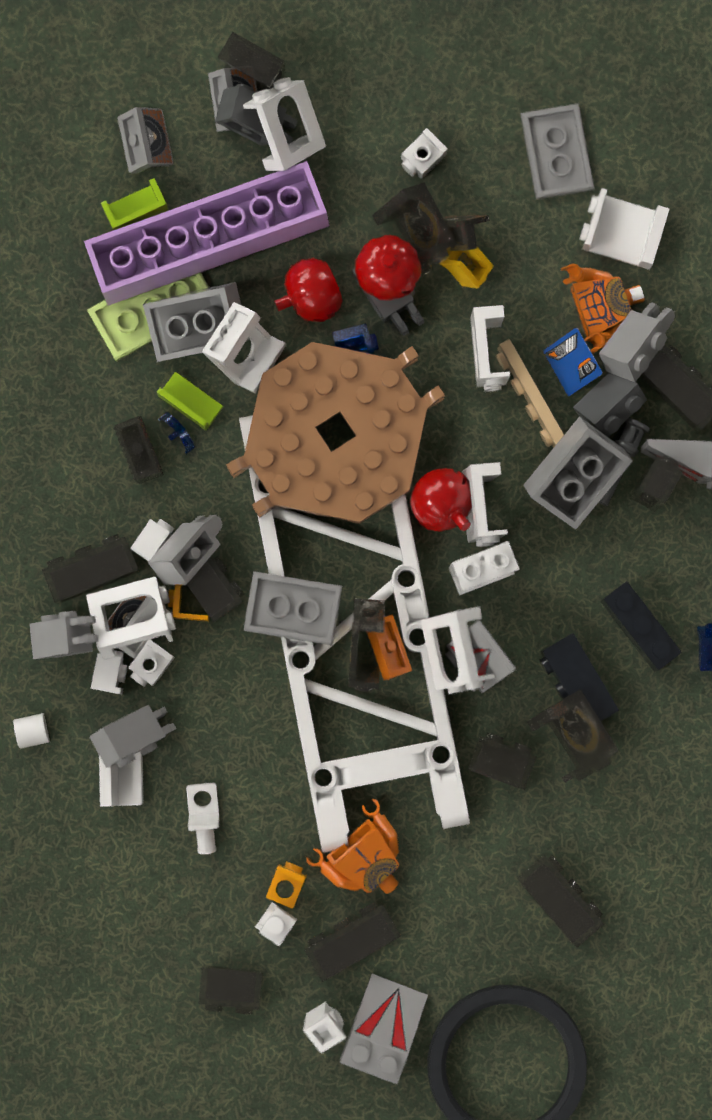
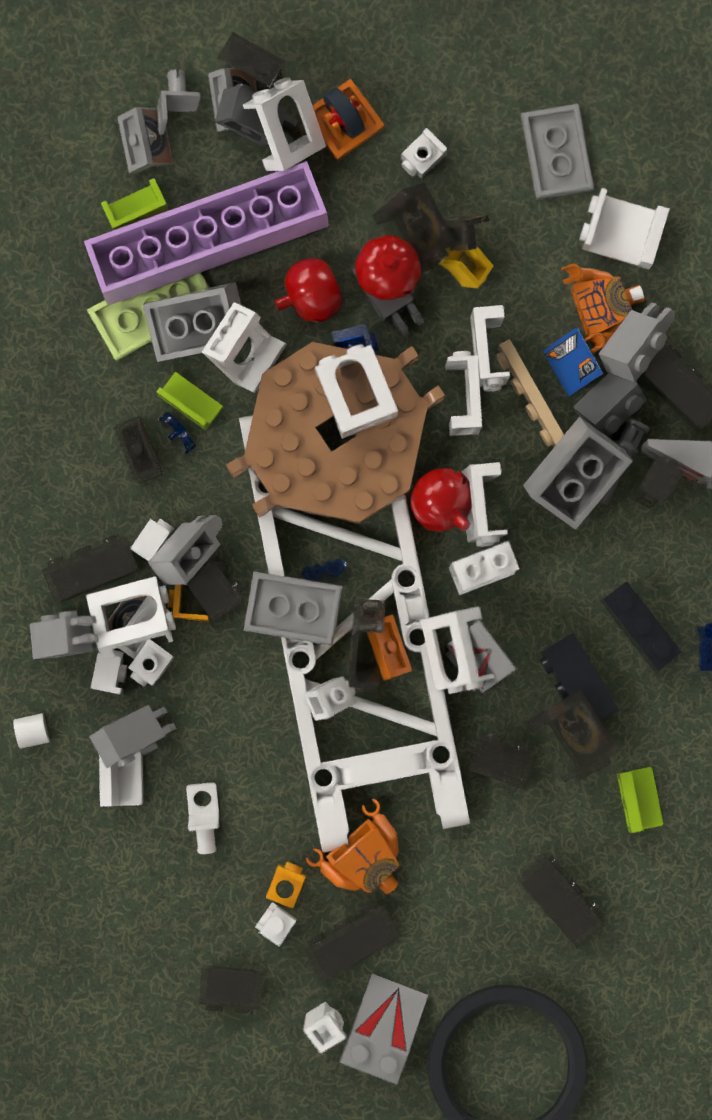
none -> light grey bracket [157,69,200,135]
none -> clear blue piece [301,559,346,582]
none -> white brick [303,676,355,721]
none -> orange plate [312,78,385,162]
none -> white panel [315,344,398,438]
none -> white panel [445,351,482,436]
none -> lime panel [616,767,663,833]

